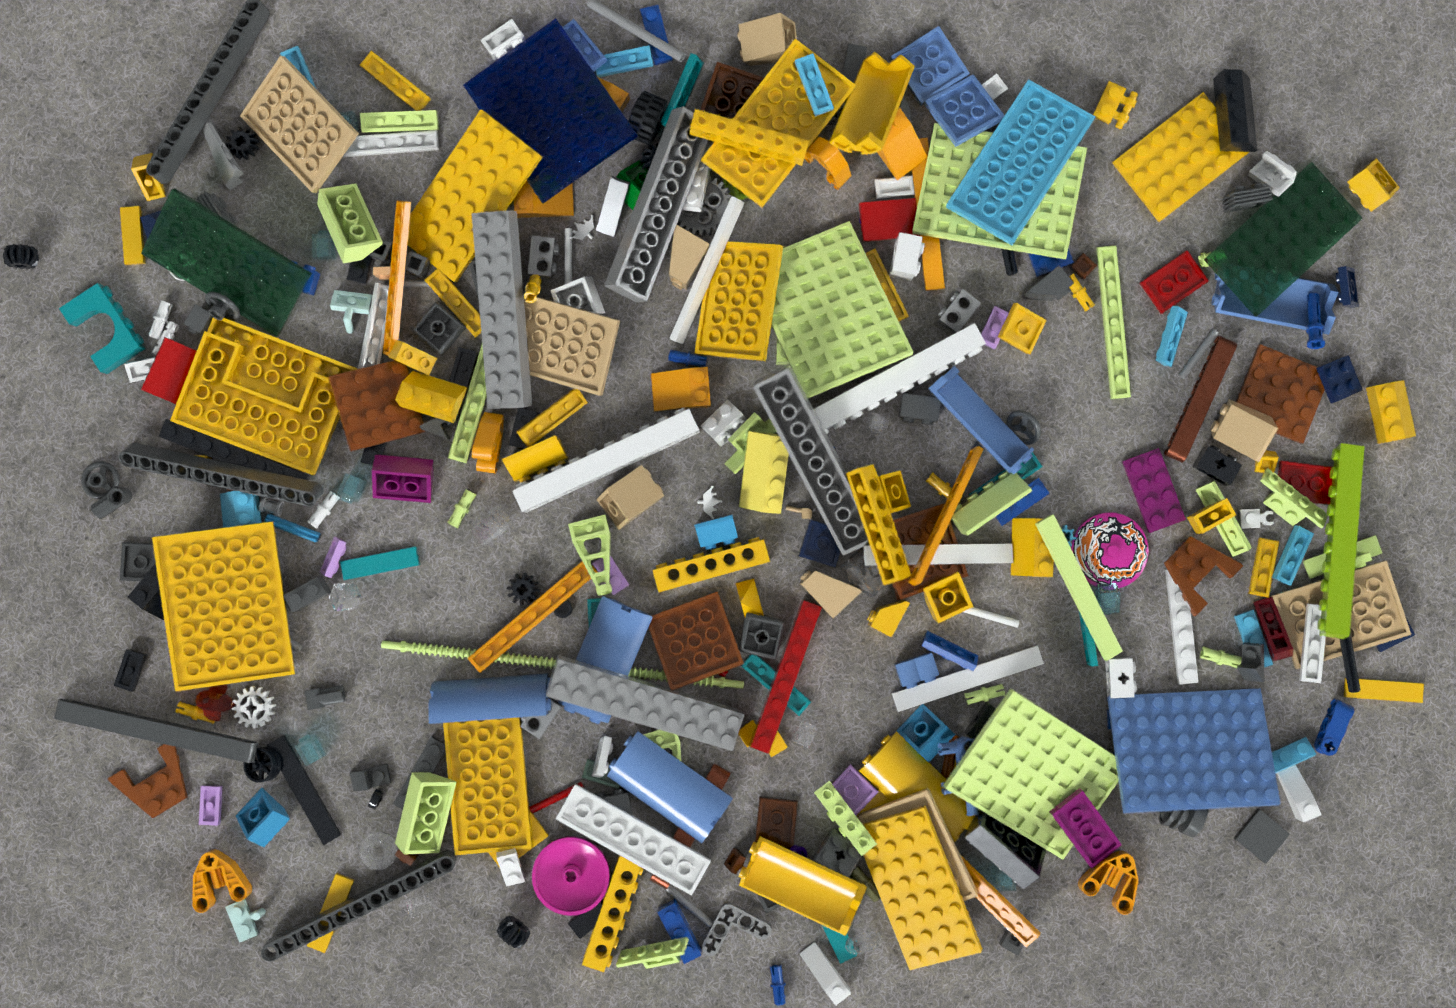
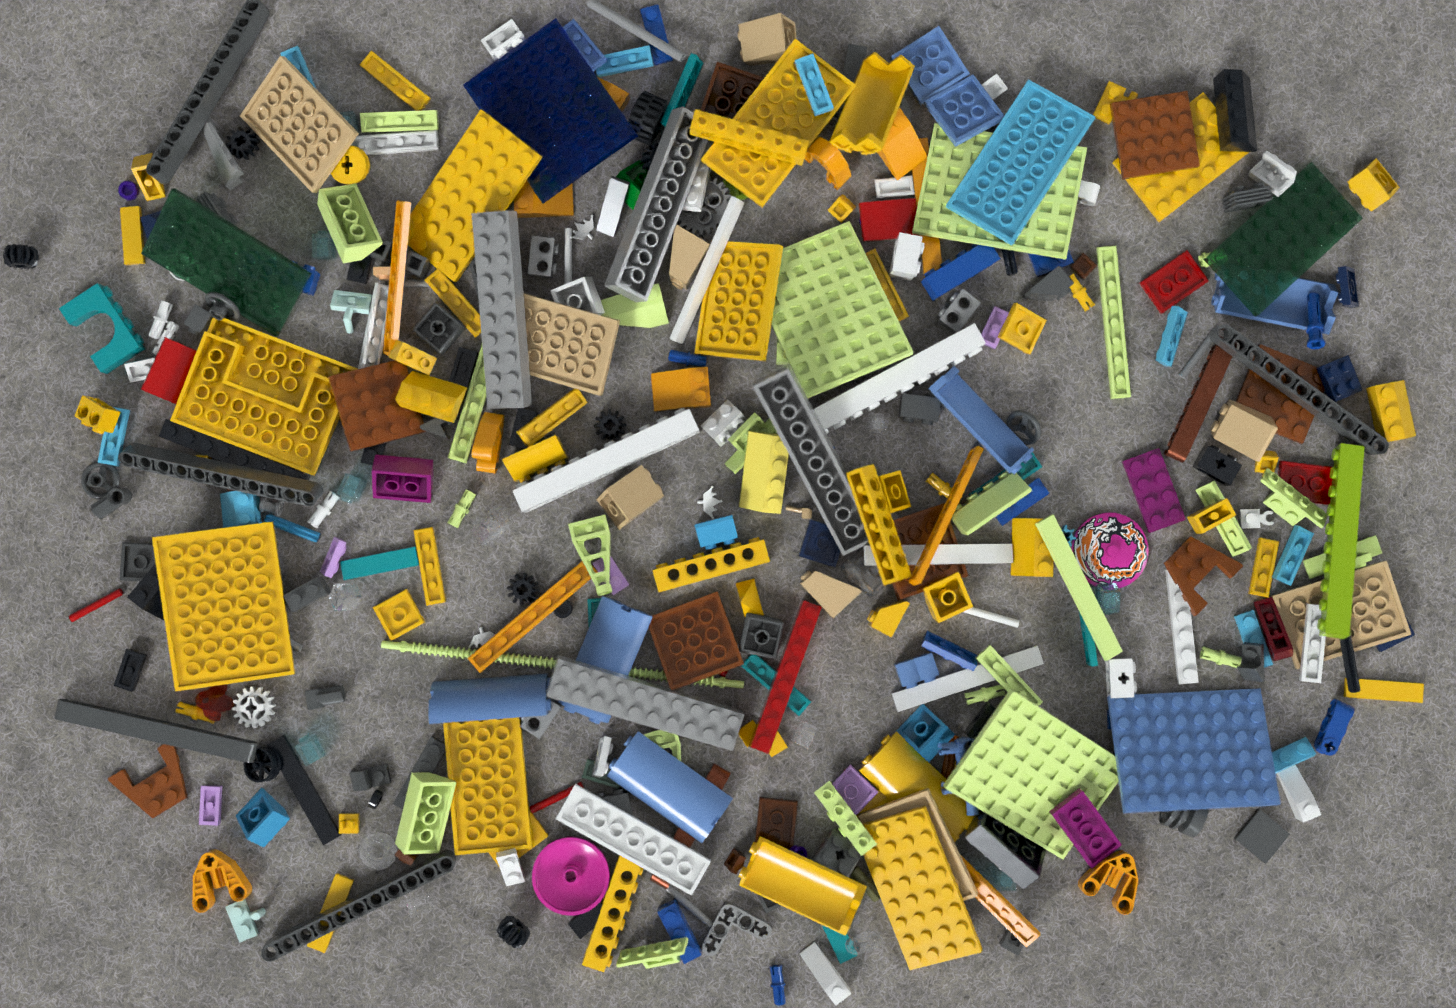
yellow pin [524,274,542,303] -> none
none -> red bar [68,588,124,622]
none -> yellow brick [75,395,121,434]
none -> medium azure plate [98,407,130,466]
none -> dark purple tile [118,181,139,201]
none -> yellow piece [331,145,370,185]
none -> yellow tile [339,813,360,834]
none -> yellow tile [373,589,425,641]
none -> yellow tile [413,527,446,606]
none -> white piece [468,627,495,648]
none -> black gear [594,409,627,442]
none -> yellowish green wedge [601,283,669,328]
none -> yellow slope [828,194,856,223]
none -> blue brick [921,244,1001,301]
none -> yellowish green plate [975,645,1043,706]
none -> white piece [1077,180,1100,206]
none -> dark orange plate [1110,91,1200,180]
none -> dark grey beam [1209,324,1389,455]

